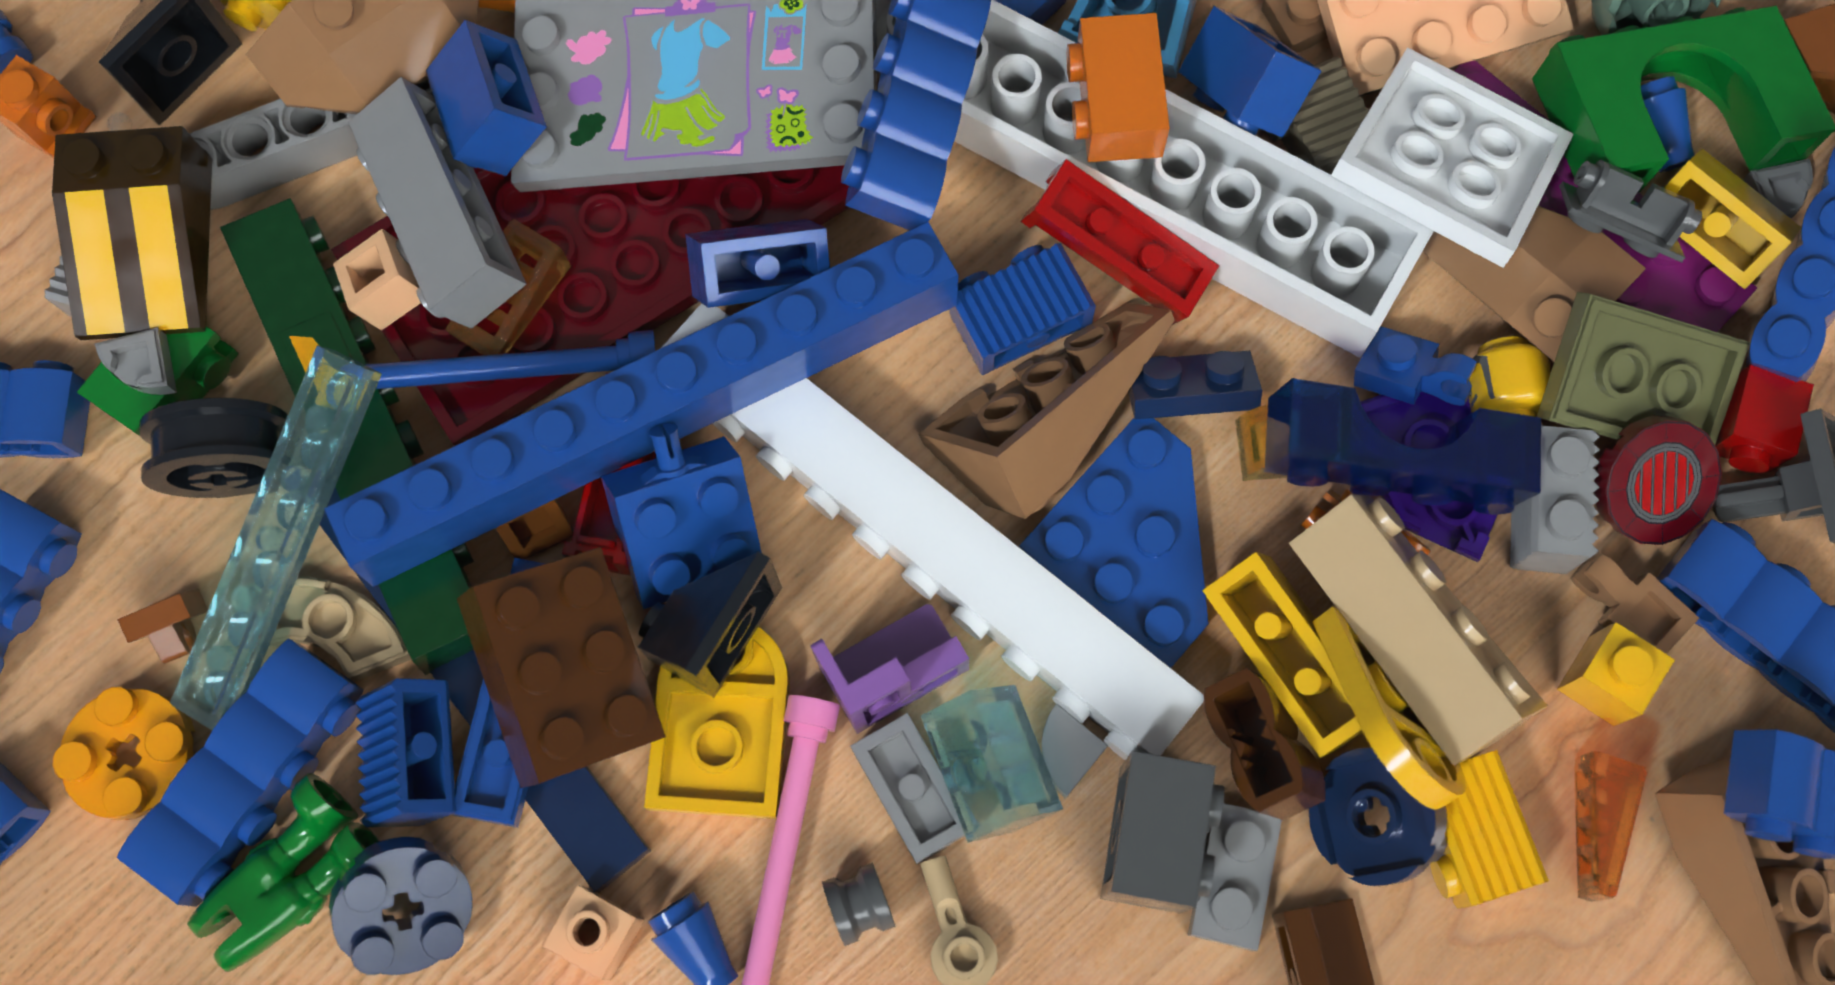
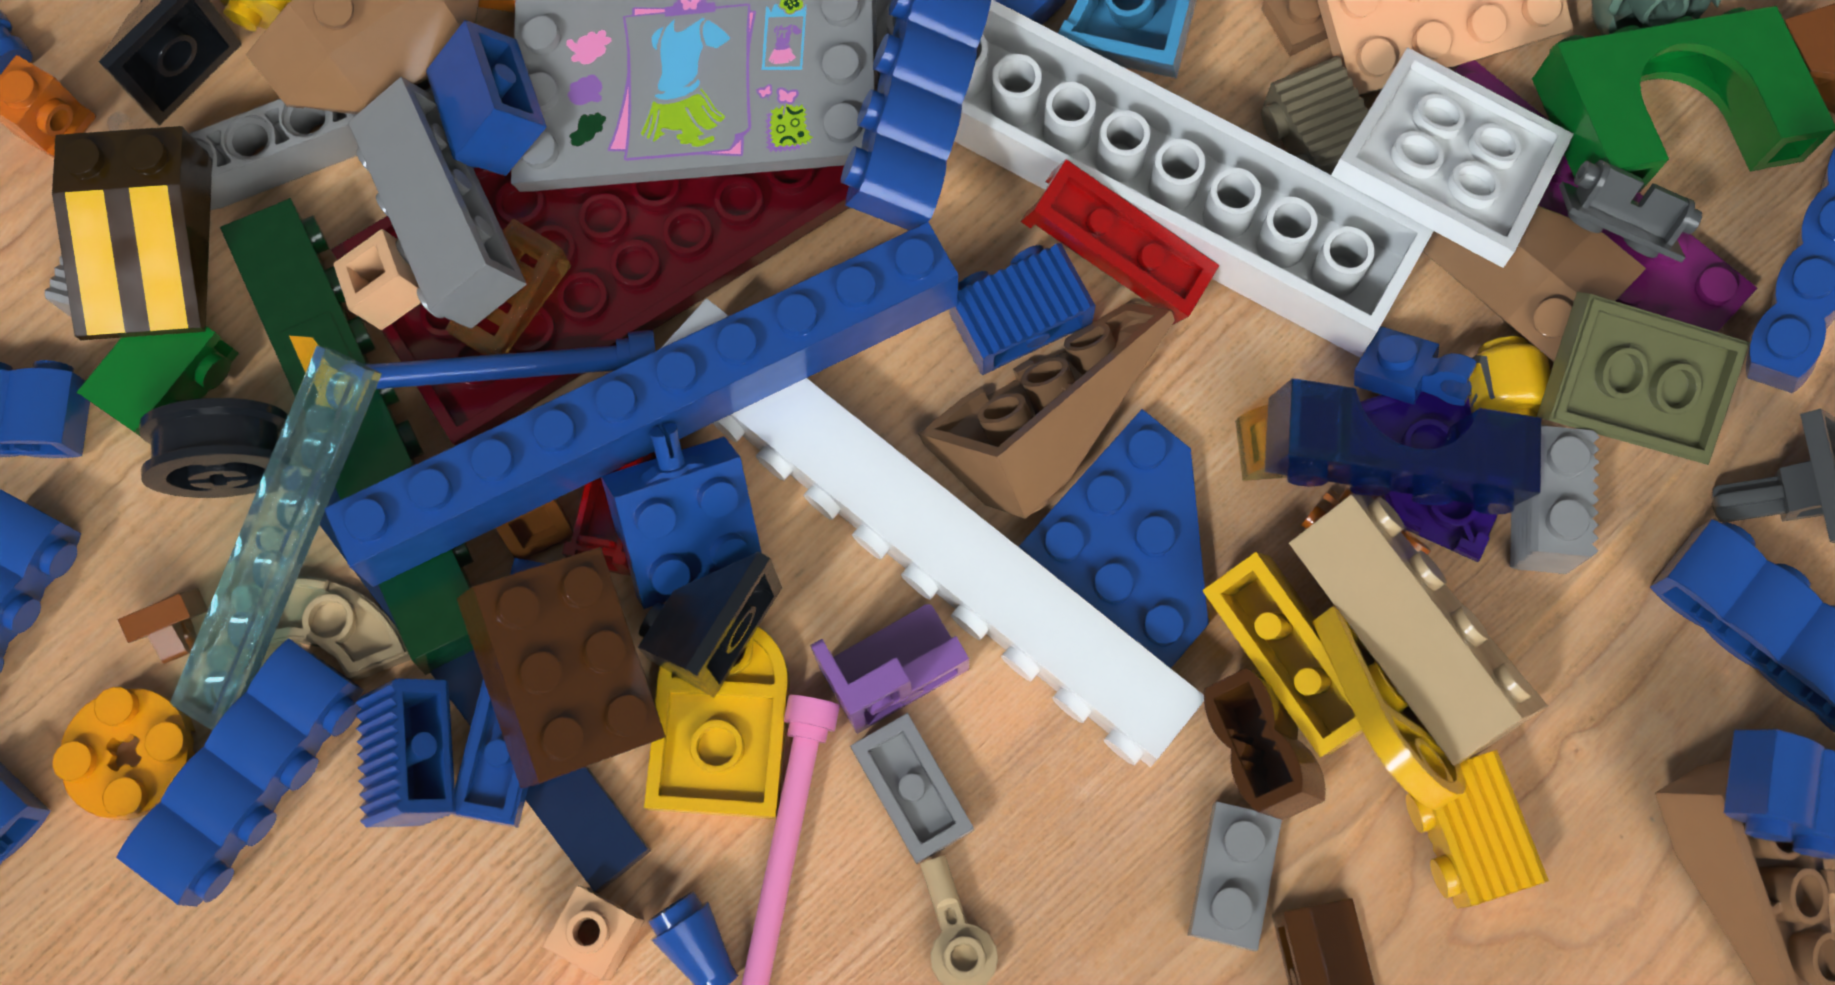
light grey tile [95,327,177,395] -> none
green piece [187,773,380,972] -> none
plate [329,837,473,975] -> none
blue brick [685,219,830,308] -> none
dark grey wheel [822,863,896,946] -> none
clear light blue brick [921,685,1063,843] -> none
light grey tile [1041,704,1108,799] -> none
orange brick [1066,13,1170,162] -> none
dark grey brick [1100,751,1224,913] -> none
dark blue plate [1128,351,1262,420] -> none
blue brick [1178,6,1321,138] -> none
dark blue plate [1309,748,1447,886] -> none
yellow brick [1557,622,1675,726] -> none
medium nougat plate [1570,553,1699,654] -> none
clear orange slope [1574,751,1647,902] -> none
tile [1594,415,1722,545] -> none
blue cone [1641,76,1695,173] -> none
yellow brick [1664,148,1801,289] -> none
red brick [1715,364,1814,473] -> none
light grey tile [1743,159,1813,218] -> none

